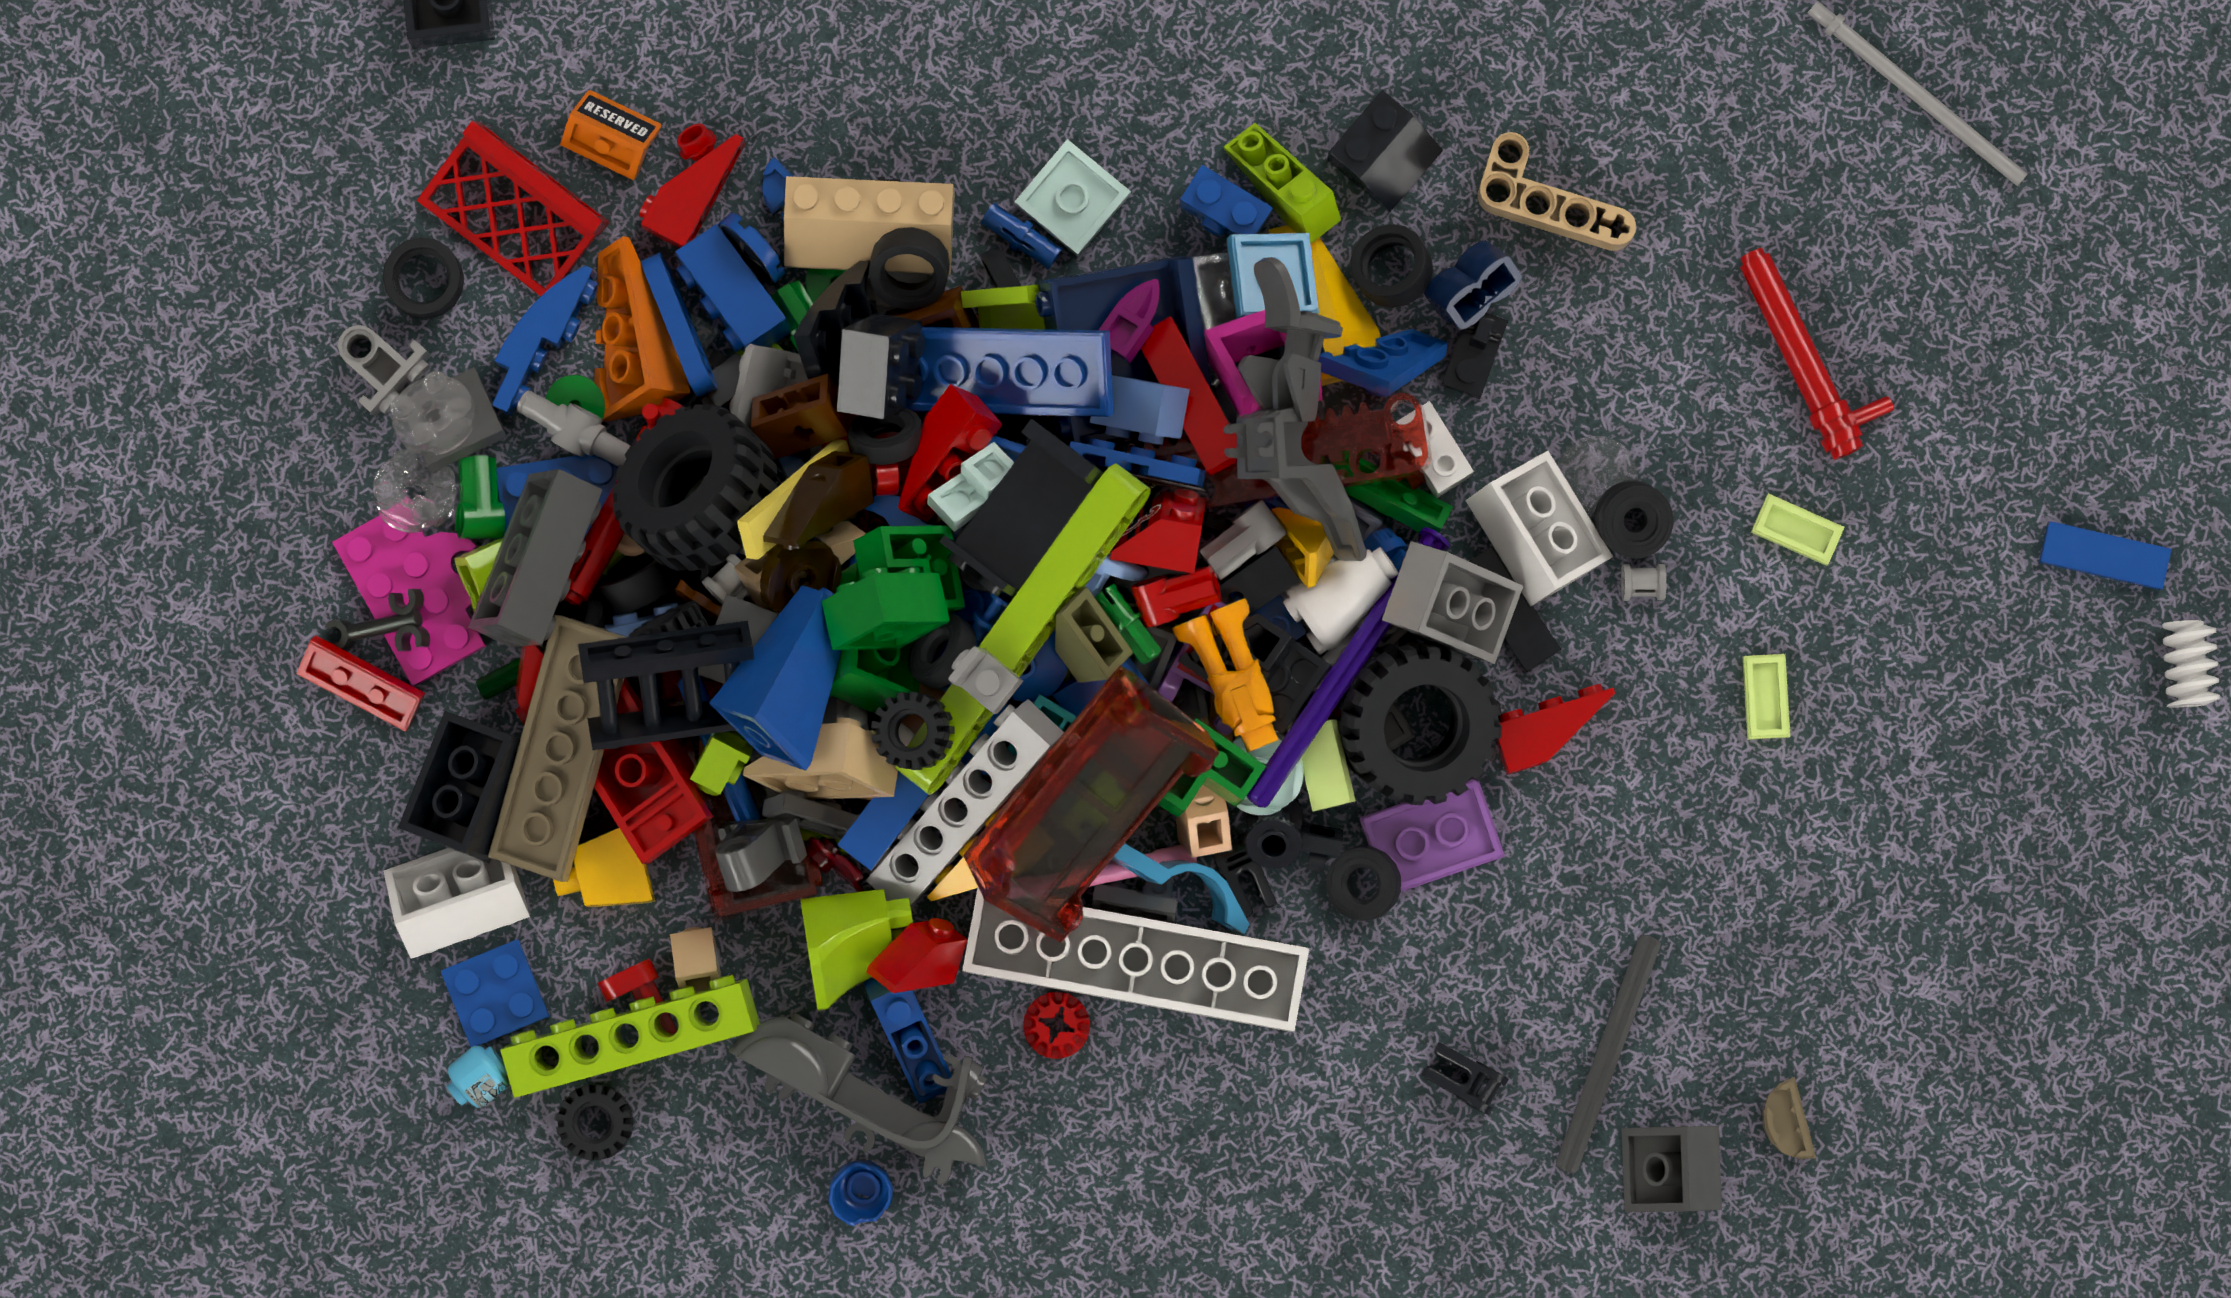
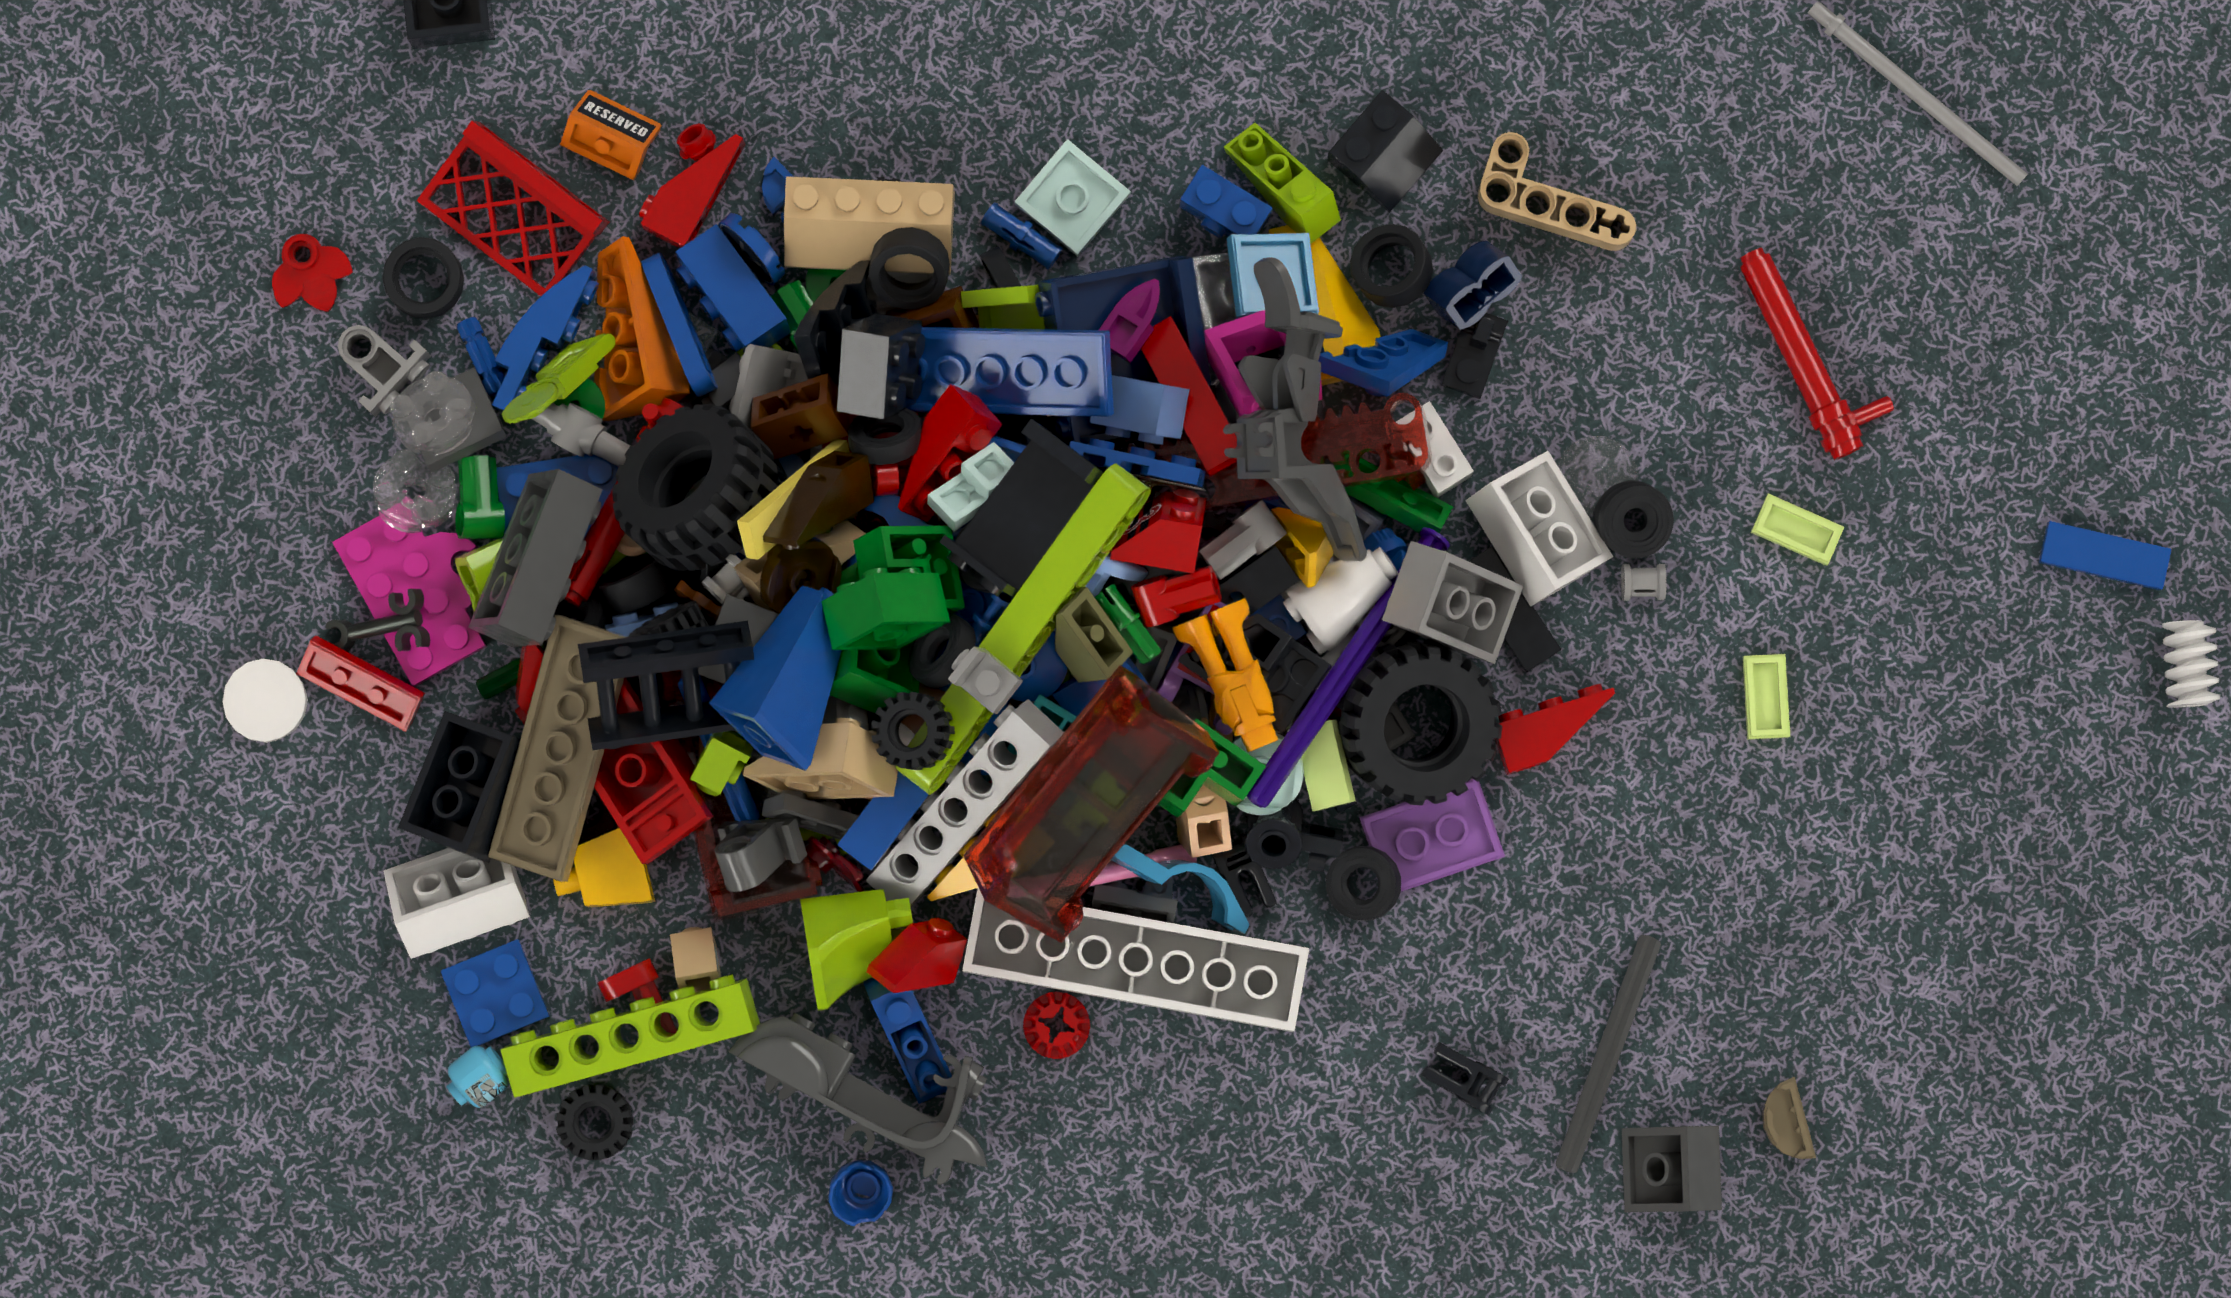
none -> white tile [222,659,308,743]
none -> red plate [272,234,353,312]
none -> blue axle [457,317,505,396]
none -> lime piece [502,334,616,424]

